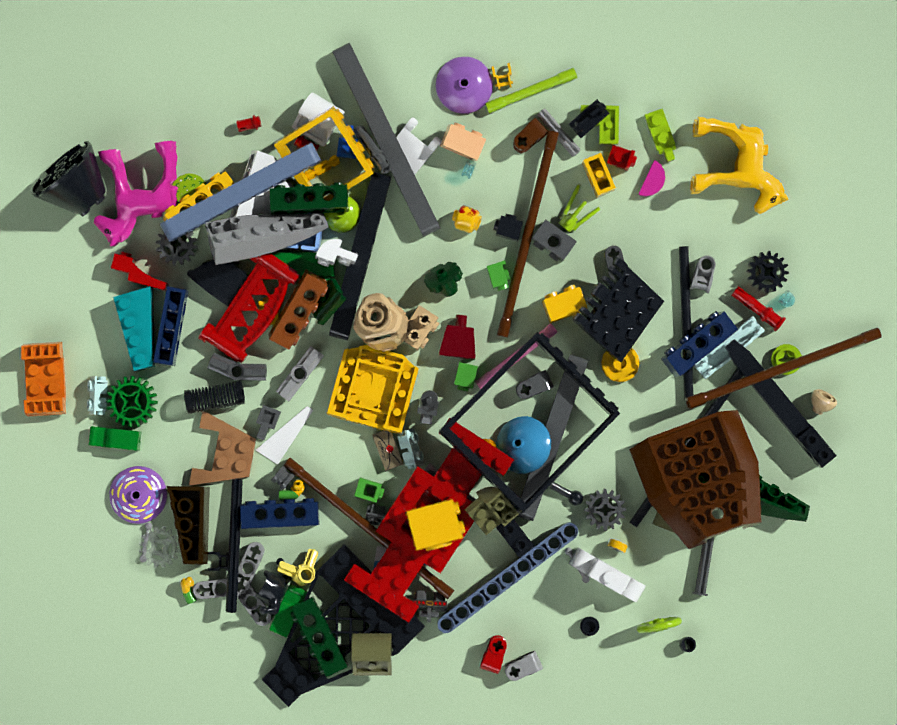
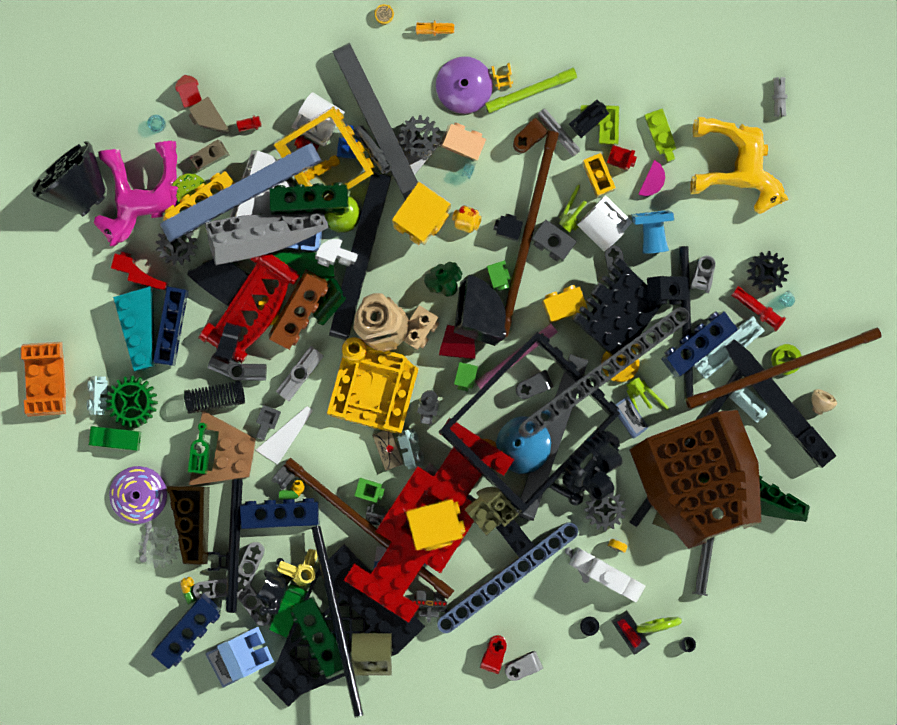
none -> clear light blue bush [148,115,166,133]
none -> dark blue brick [151,593,221,669]
none -> red tile [175,75,202,108]
none -> dark tan slope [188,97,230,133]
none -> green piece [188,423,210,474]
none -> dark tan leg [190,139,230,172]
none -> slope [206,647,240,688]
none -> black leg [215,322,242,361]
none -> light blue piece [217,627,274,681]
none -> black piece [311,526,364,718]
none -> yellow head [342,337,367,364]
none -> tile [375,4,394,24]
none -> yellow brick [392,182,451,246]
none -> dark grey gear [399,115,441,157]
none -> light orange axle [416,21,455,36]
none -> black brick [454,275,506,346]
none -> dark grey beam [519,307,690,439]
none -> black piece [562,430,622,500]
none -> white brick [577,195,632,251]
none -> slope [611,610,650,655]
none -> slope [615,397,648,438]
none -> lime plant [626,377,669,412]
none -> dark azure plant [631,210,674,253]
none -> black brick [647,276,689,305]
none -> light aqua hinge [729,387,770,423]
none -> light grey pin [772,77,787,117]

